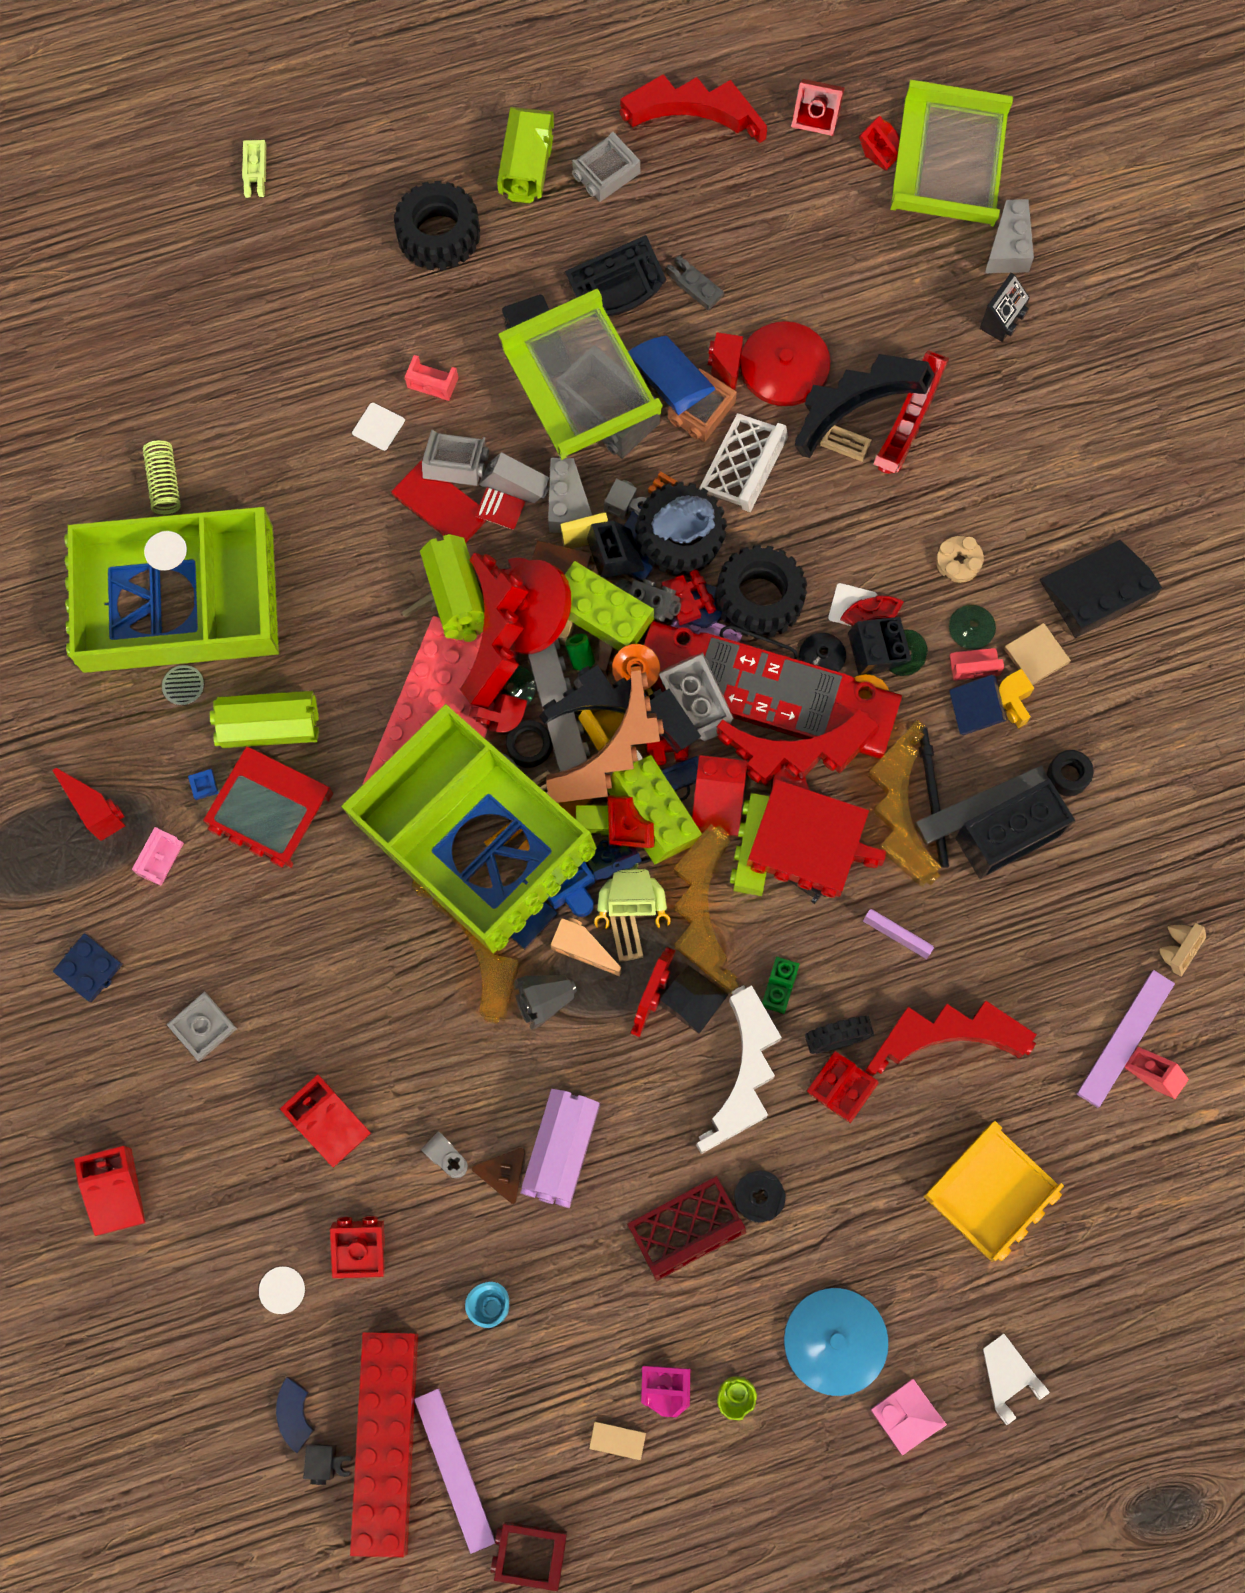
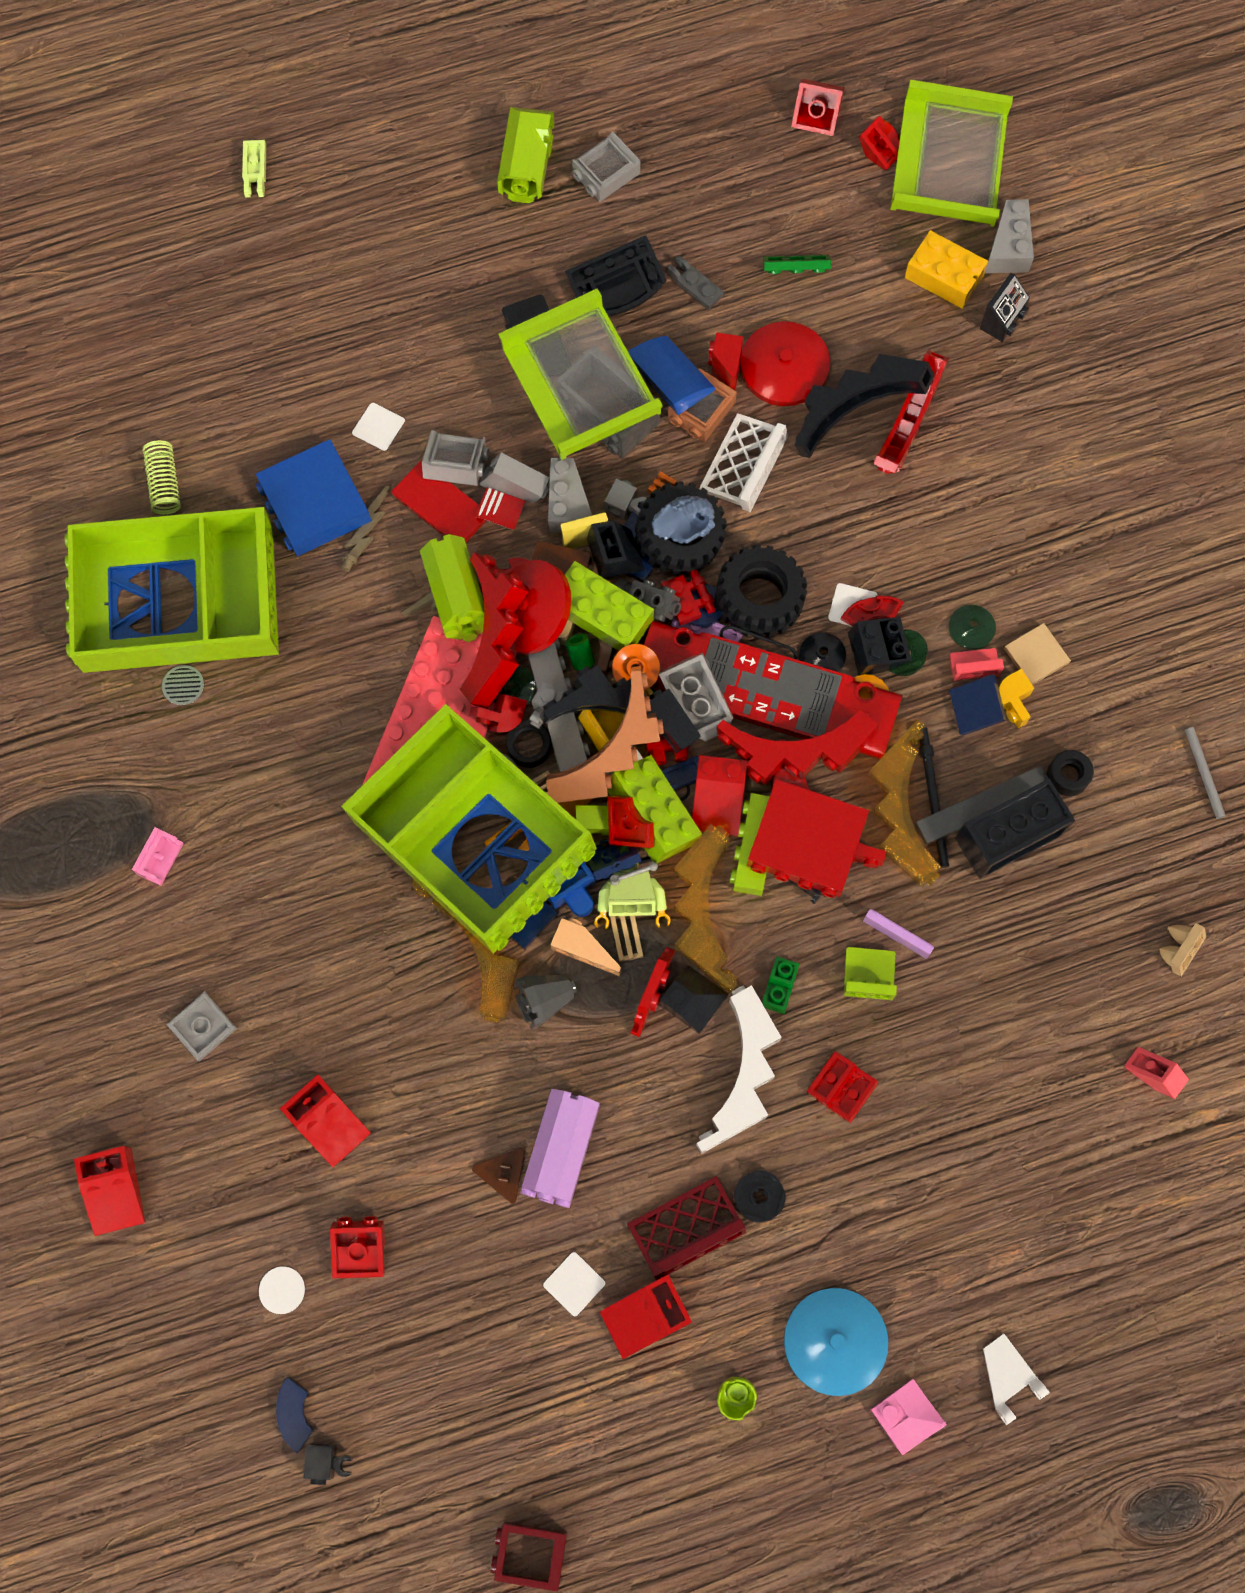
red slope [52,768,126,841] -> none
dark blue plate [53,933,123,1002] -> none
white sticker [144,531,187,570] -> none
blue plate [188,769,219,800] -> none
panel [203,746,333,868] -> none
lime brick [210,691,319,748] -> none
red brick [350,1332,418,1557] -> none
black tyre [394,181,480,270] -> none
coral panel [405,355,458,401] -> none
lavender tile [414,1389,495,1554] -> none
light grey piece [421,1131,468,1178] -> none
medium azure helmet [465,1282,509,1328] -> none
tan tile [589,1421,646,1460] -> none
red arch [619,74,767,143] -> none
dark pink slope [641,1366,691,1417] -> none
black tyre [805,1016,874,1054] -> none
tan tile [820,425,872,462] -> none
red arch [865,1001,1037,1077] -> none
yellow panel [923,1121,1064,1262] -> none
tan plate [936,536,984,583] -> none
black slope [1040,540,1162,638] -> none
lavender tile [1076,970,1175,1108] -> none
none -> blue brick [255,439,372,557]
none -> dark tan piece [341,486,390,572]
none -> light grey brick [529,681,564,729]
none -> white sticker [543,1252,605,1316]
none -> red slope [599,1275,692,1359]
none -> light grey hinge [610,862,658,885]
none -> green plate [763,255,831,274]
none -> lime bracket [843,947,897,1000]
none -> yellow piece [905,230,988,309]
none -> light grey bar [1185,727,1226,819]

